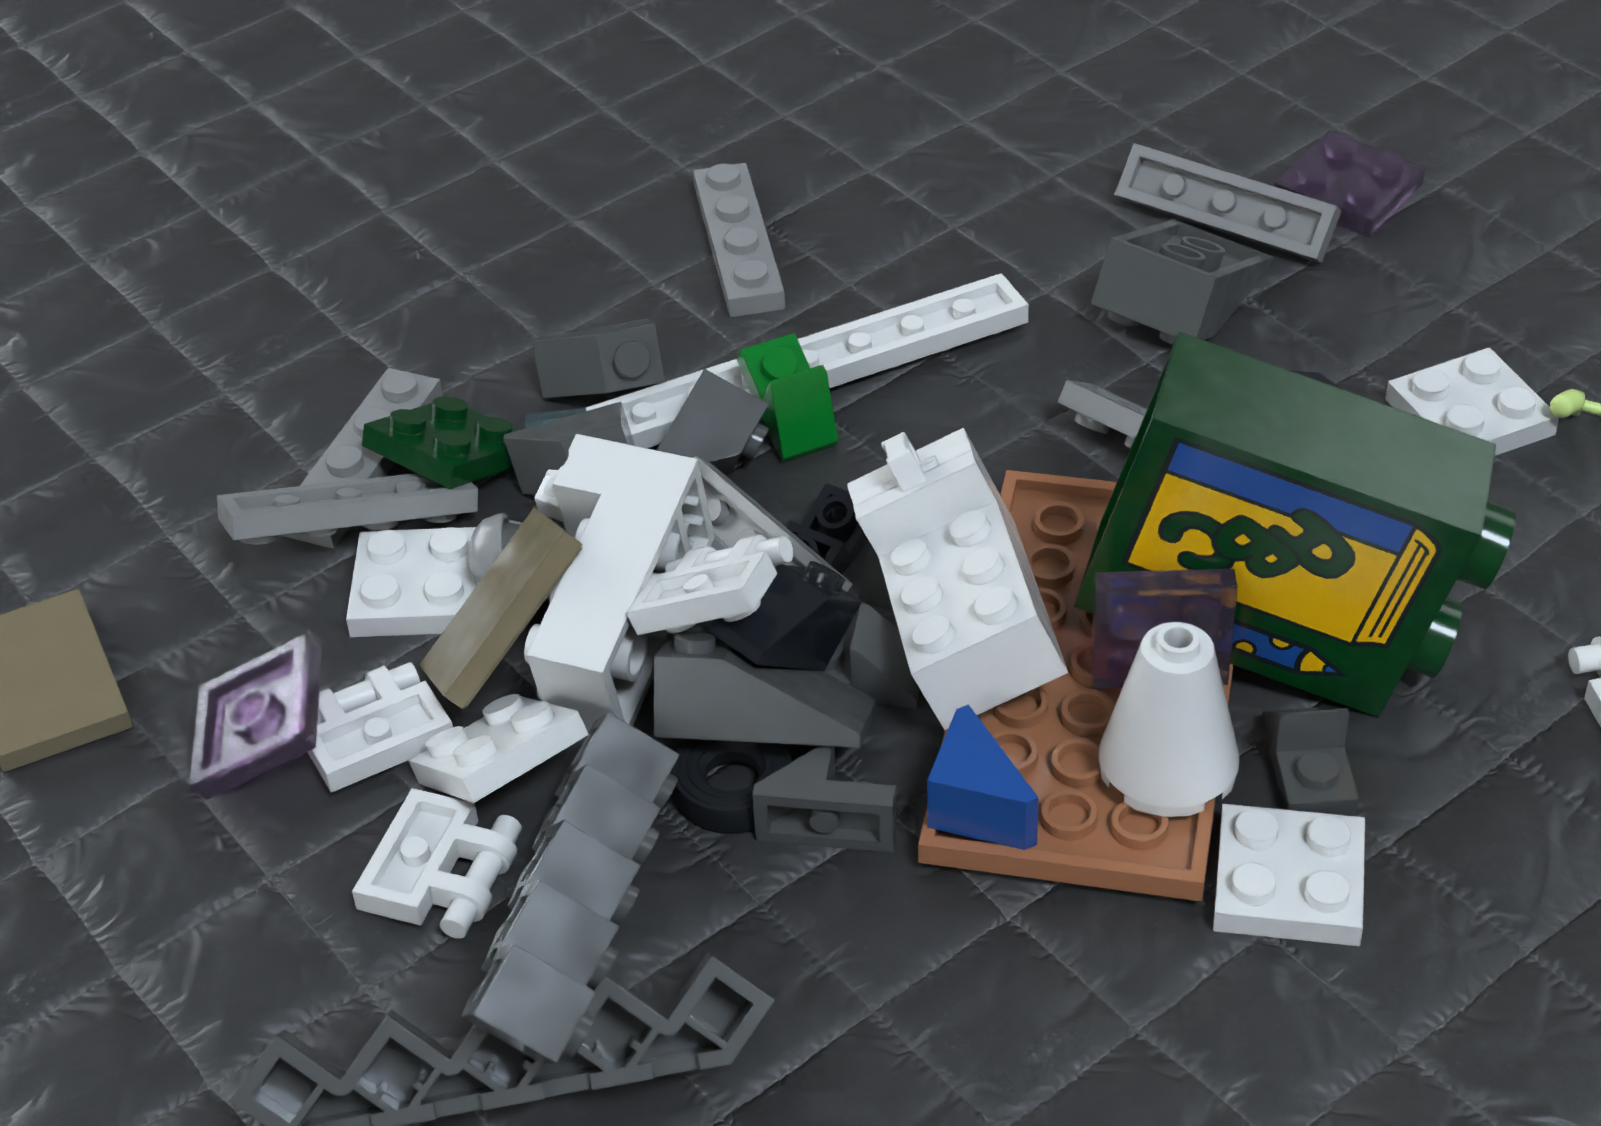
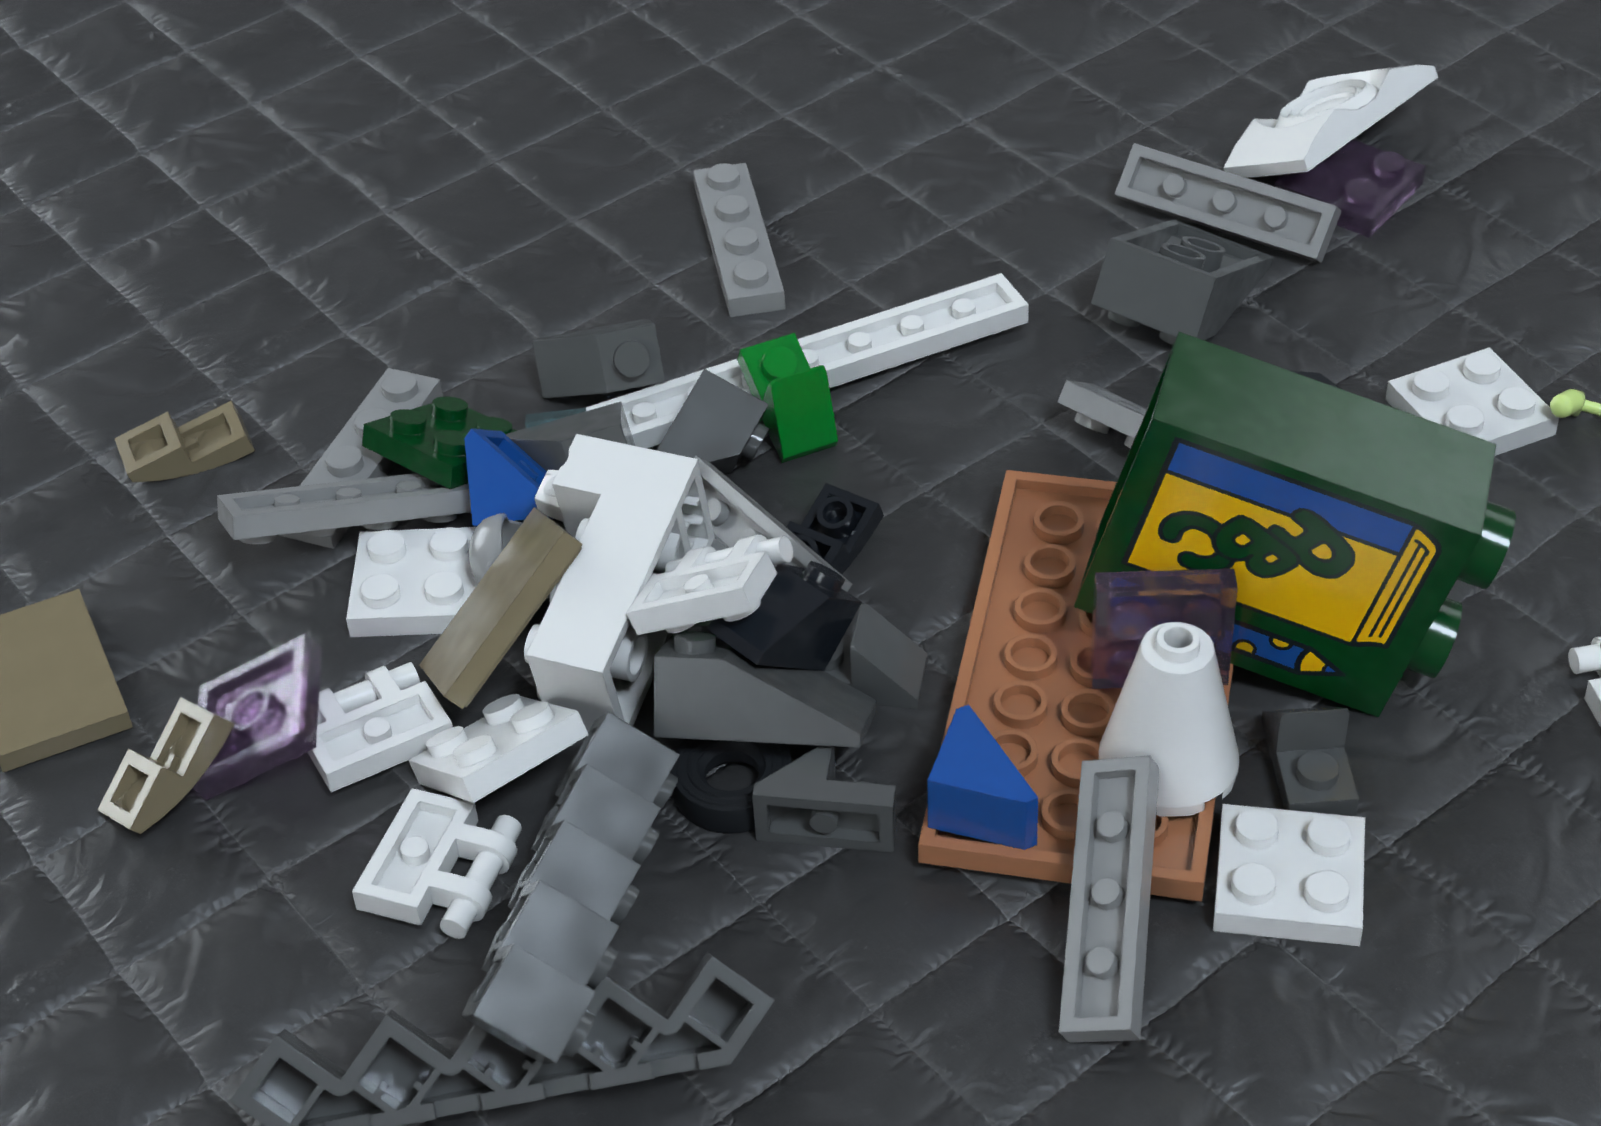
white hinge [847,428,1068,730] -> none
none -> dark tan slope [97,697,235,834]
none -> dark tan slope [114,401,255,482]
none -> blue slope [464,428,556,526]
none -> light grey plate [1059,756,1159,1043]
none -> white slope [1223,65,1438,178]

